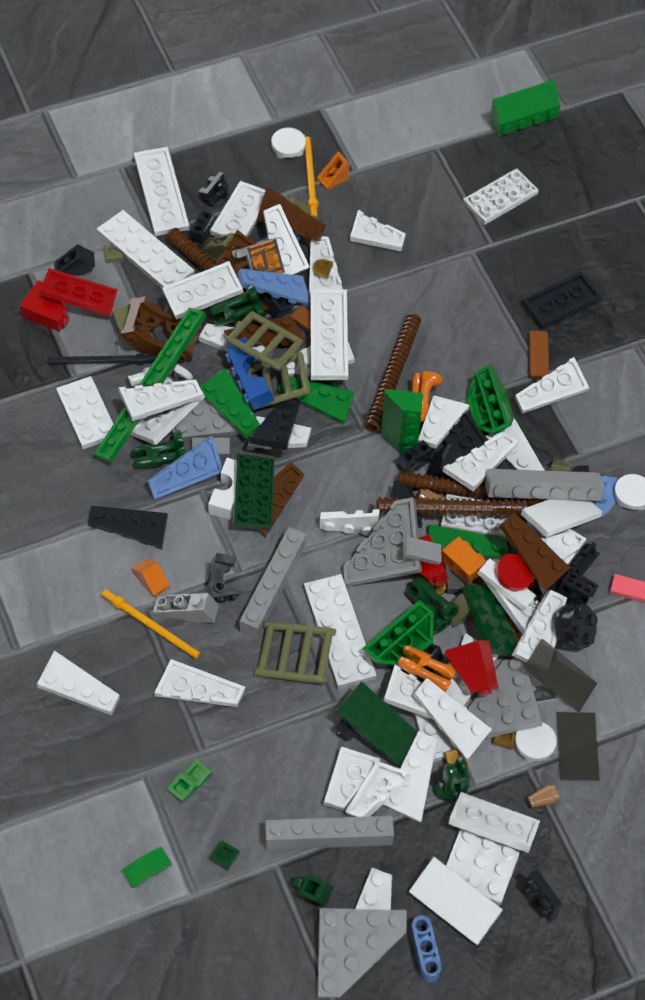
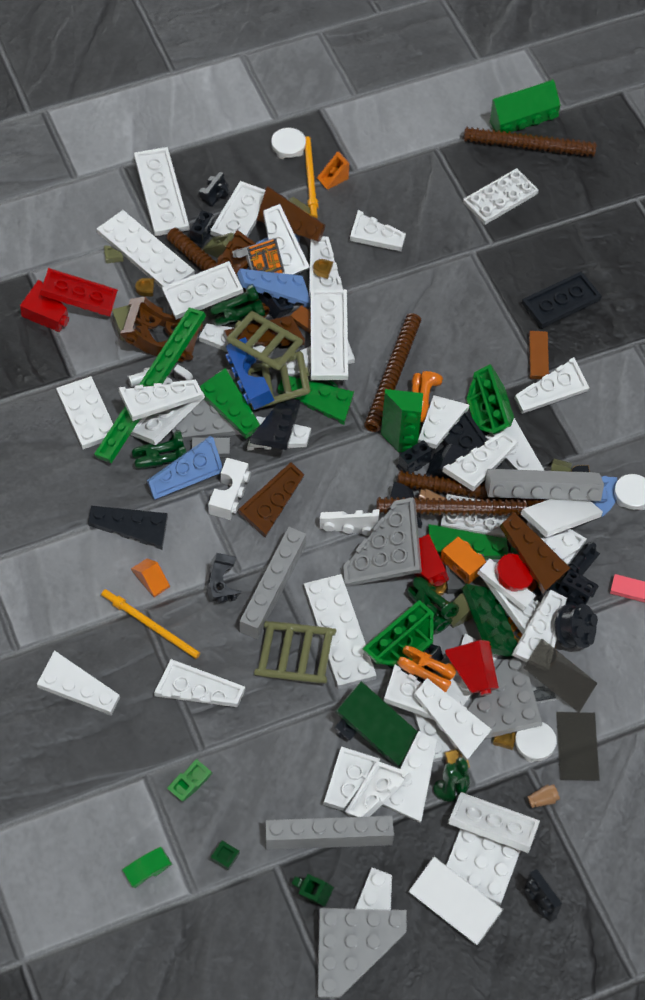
black bar [48,353,158,364] -> none
black slope [55,244,95,276] -> none
light grey slope [153,593,219,623] -> none
dark green tile [233,453,275,530] -> none
light grey tile [403,536,441,565] -> none
medium blue beam [411,916,441,983] -> none
none -> pearl gold tile [135,278,154,297]
none -> reddish brown piece [464,126,597,157]

